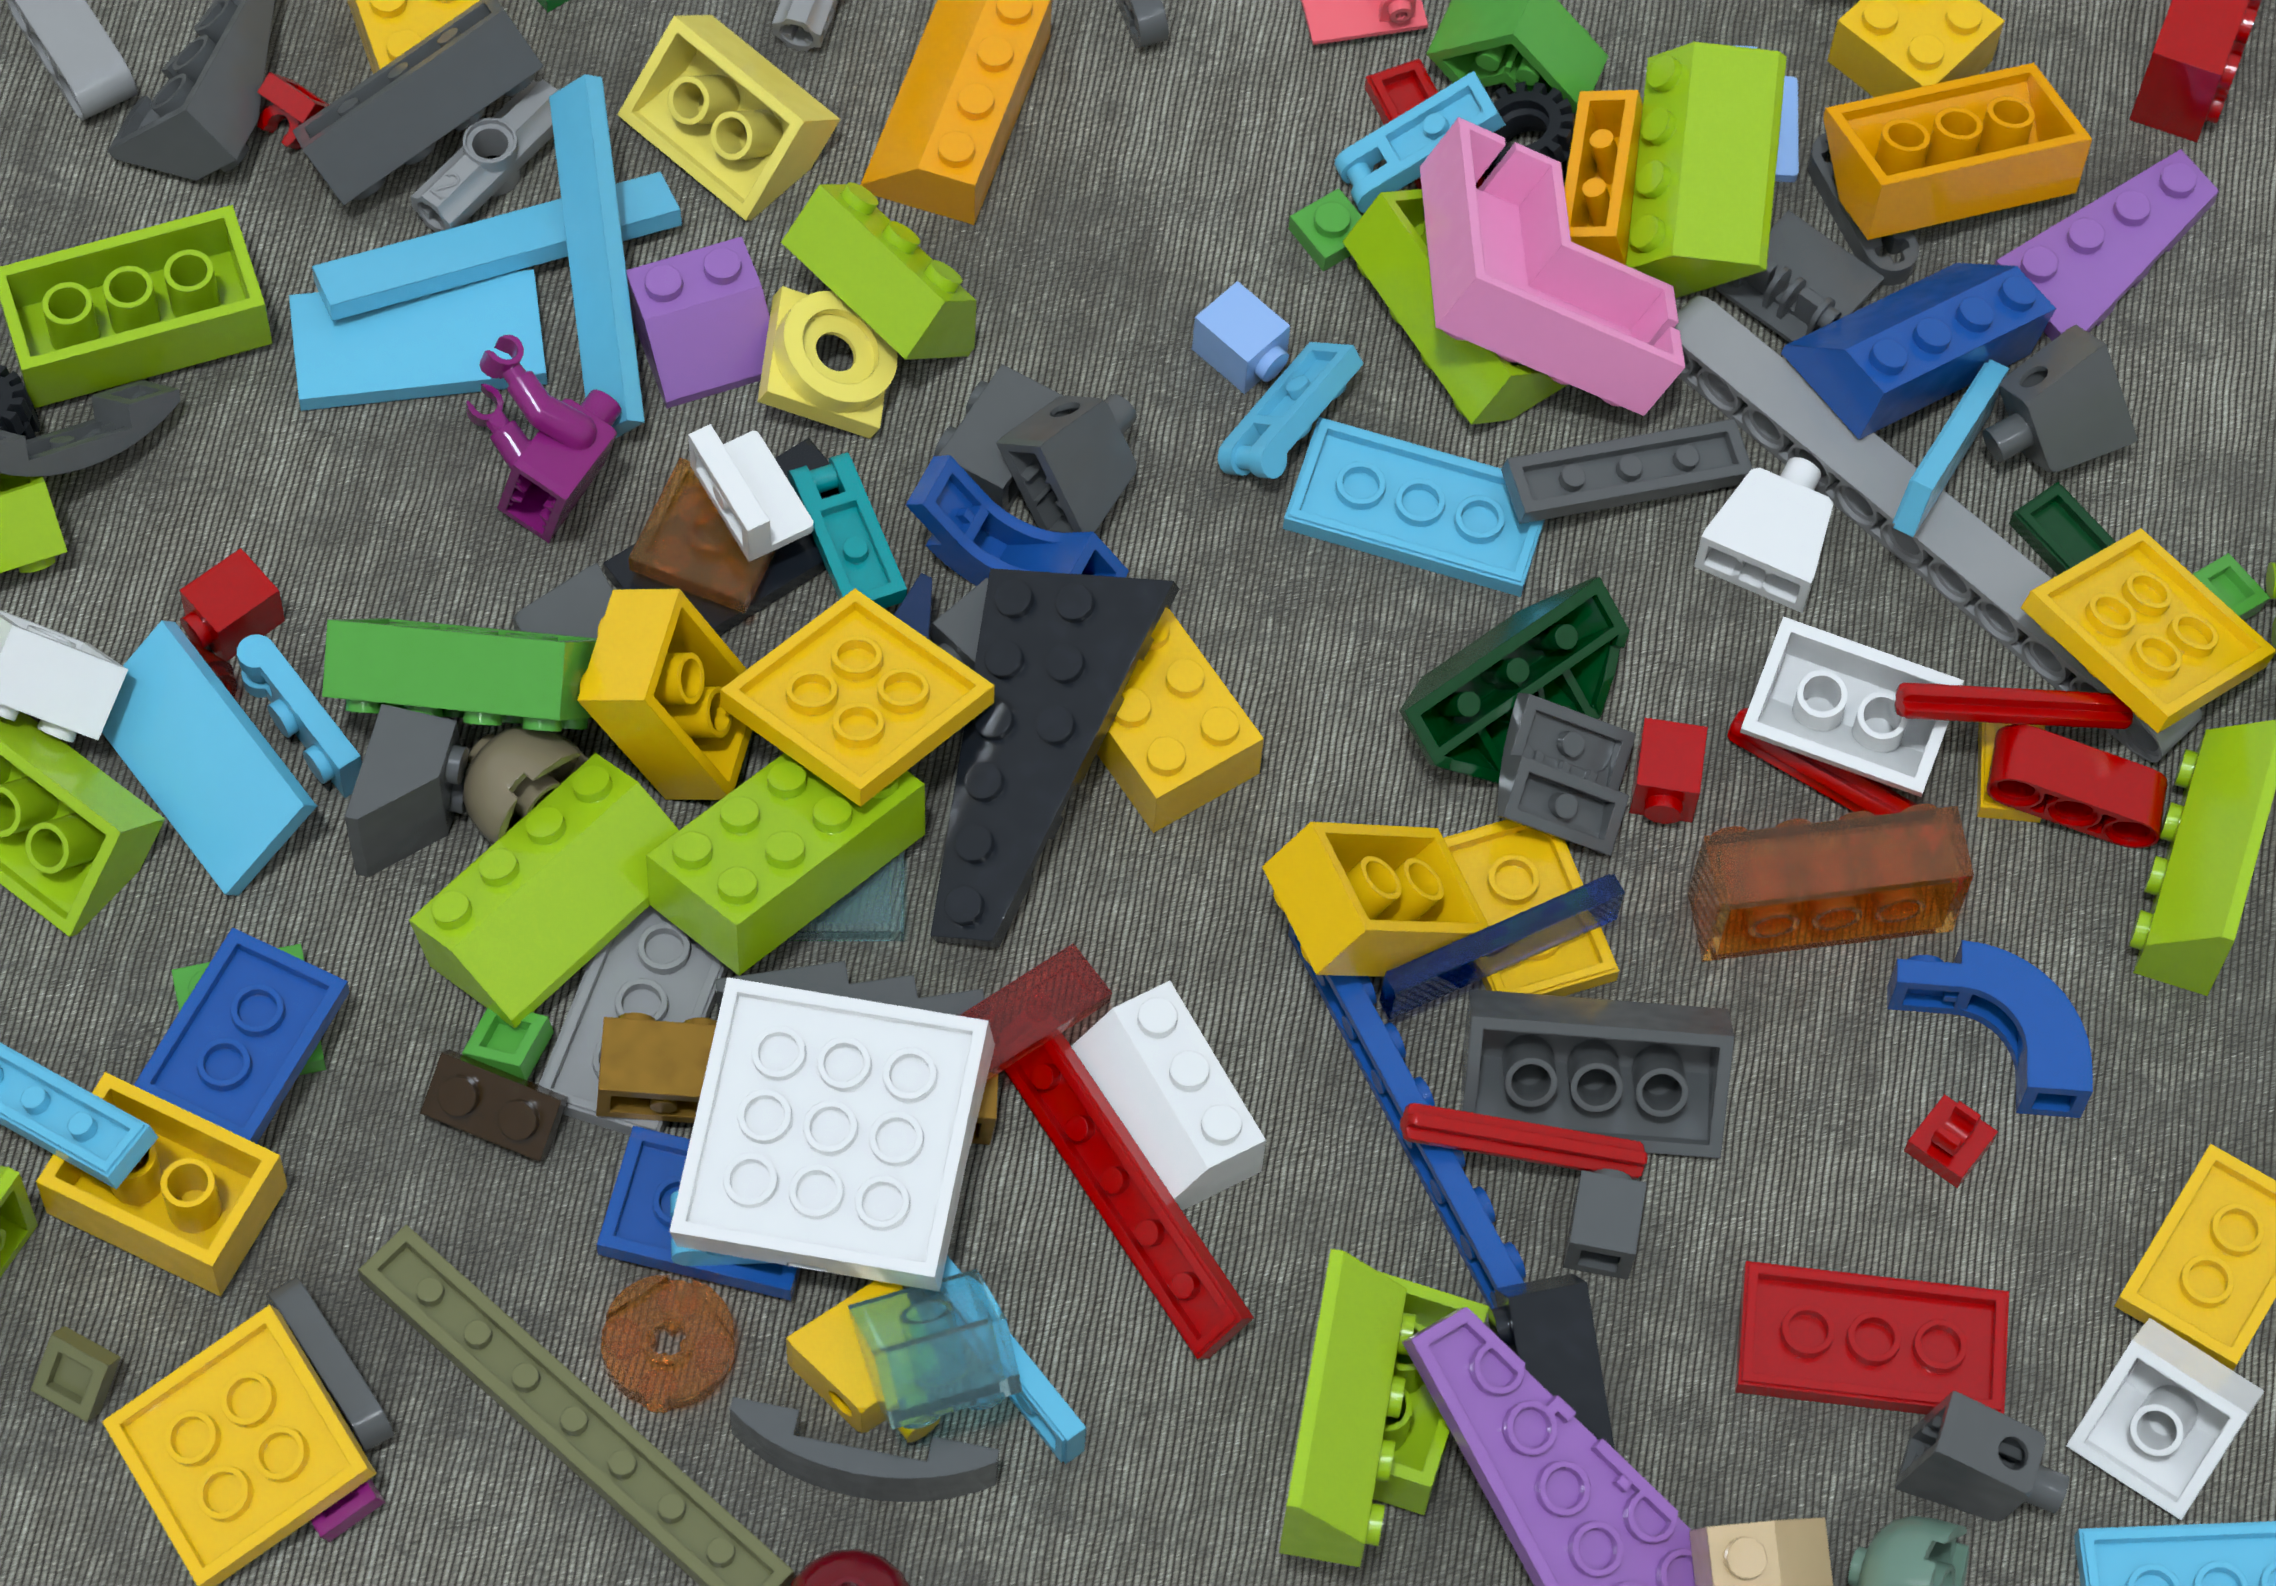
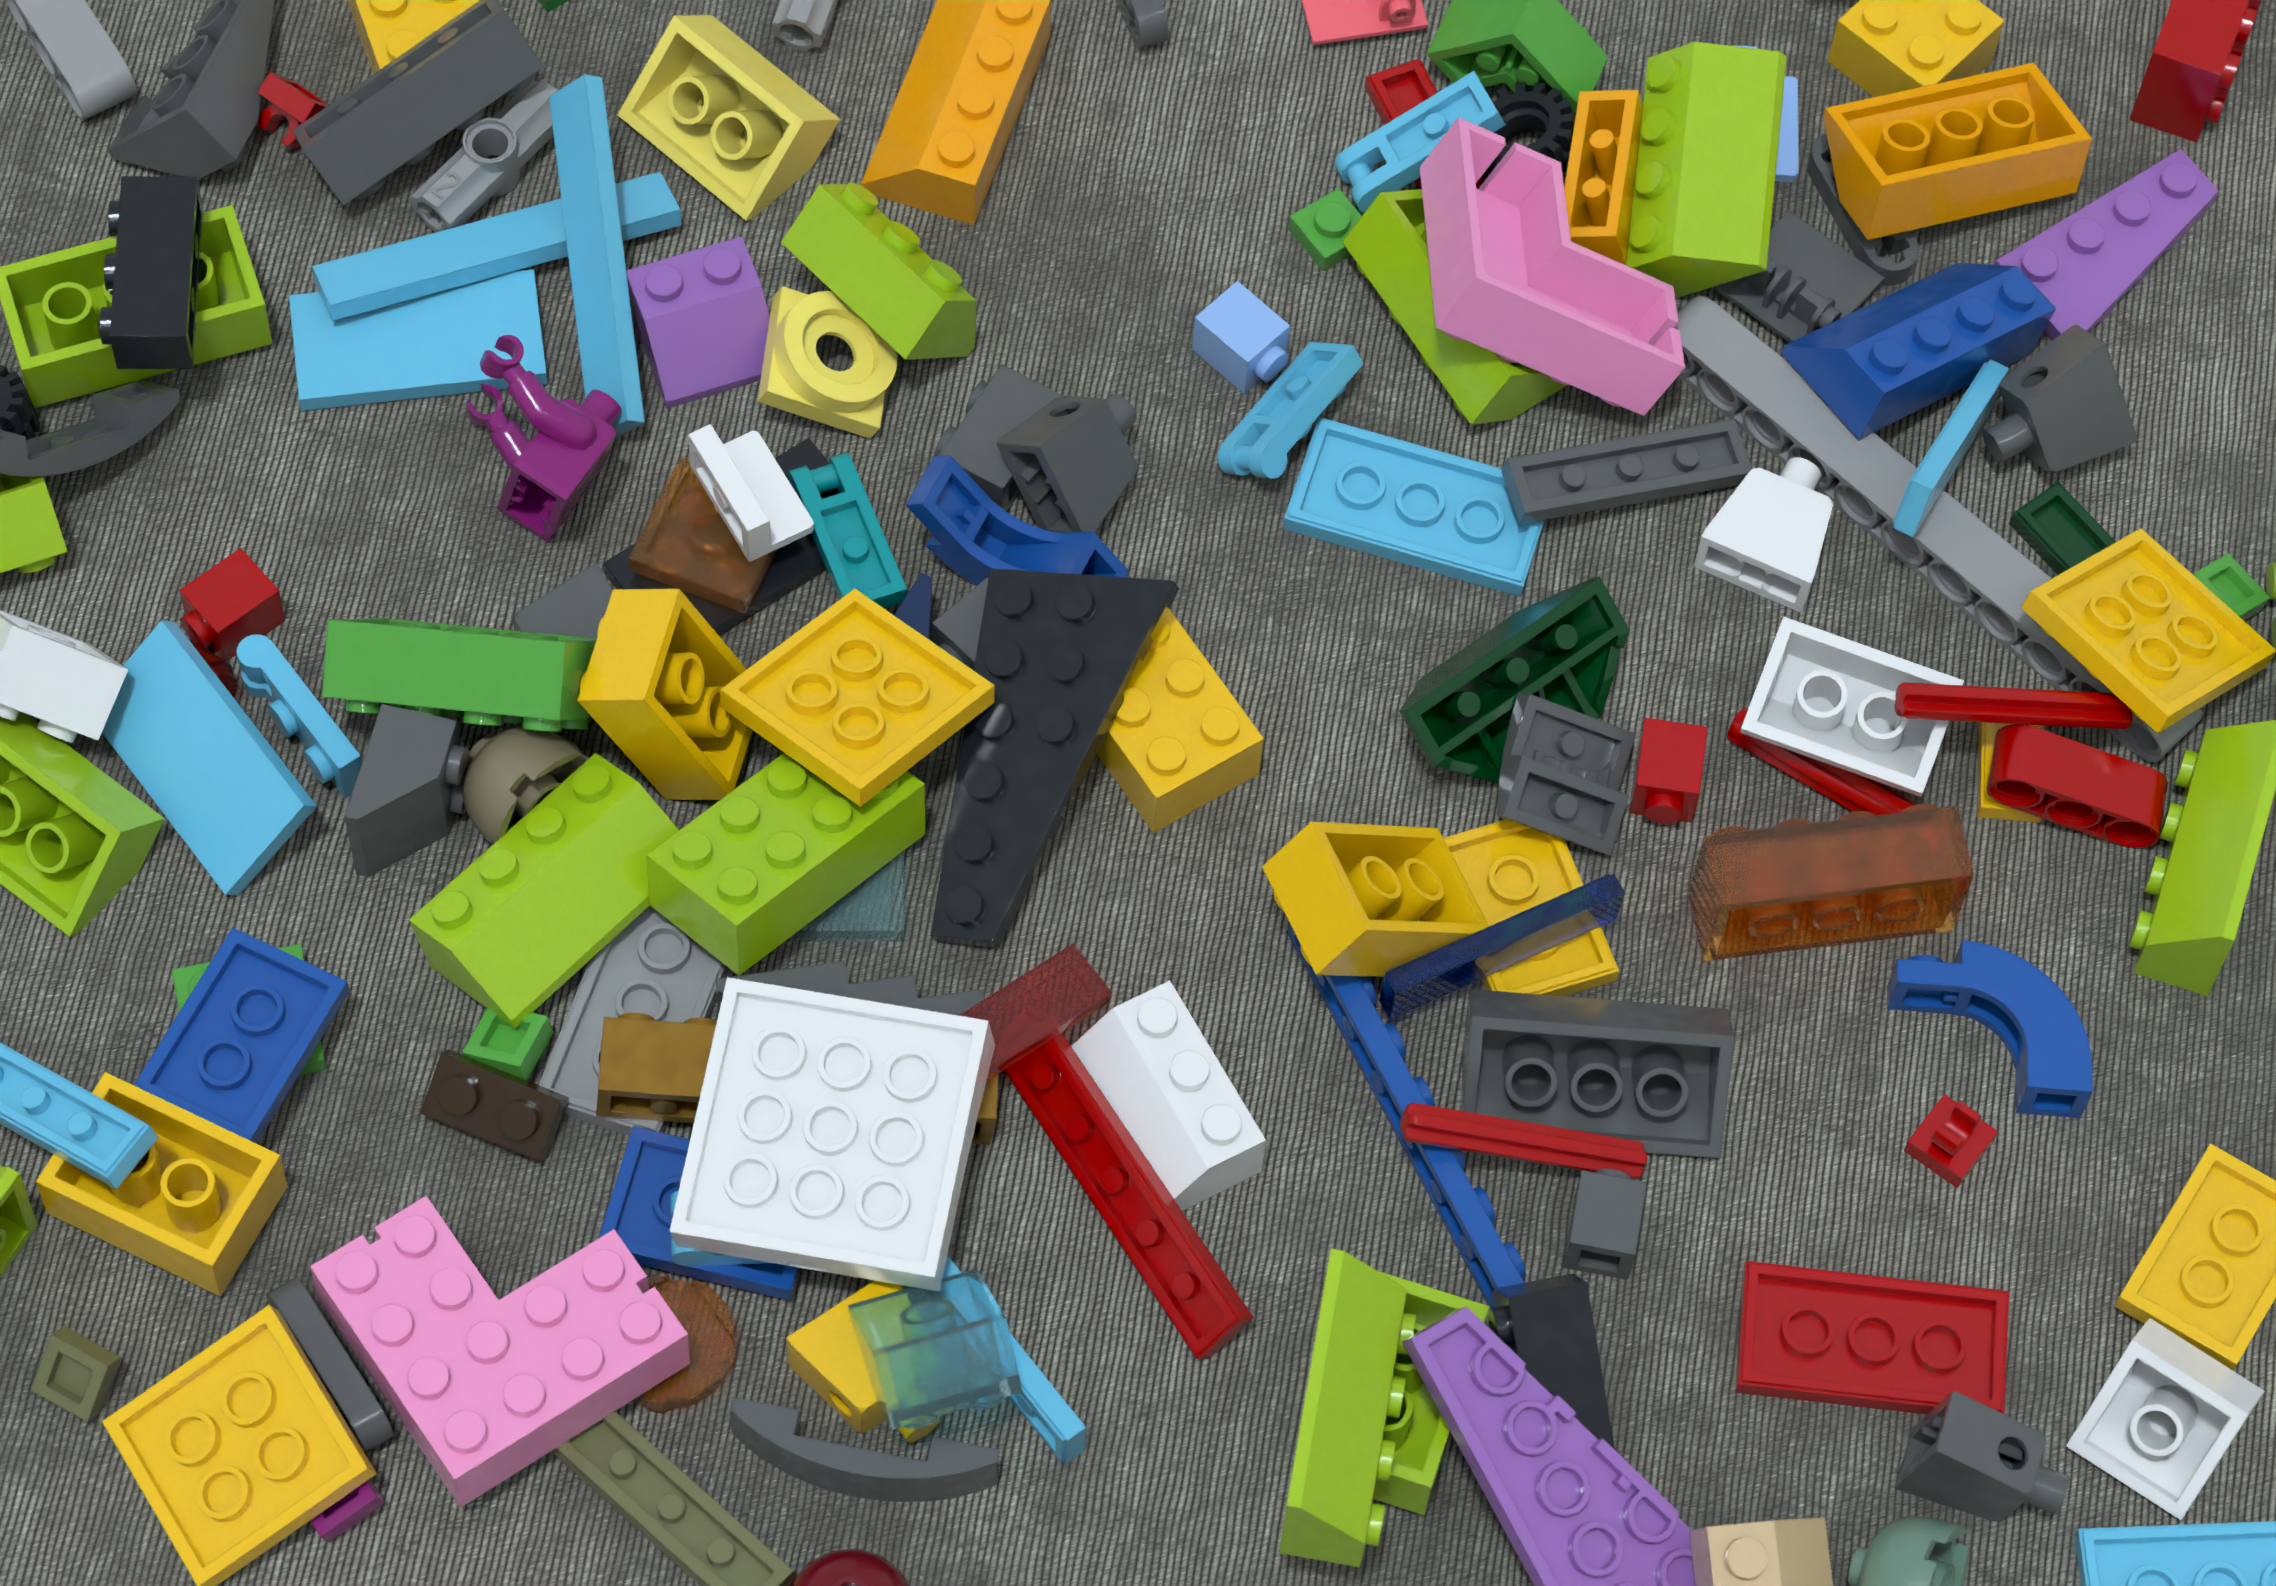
none -> black brick [100,176,204,369]
none -> bright pink piece [310,1196,691,1508]

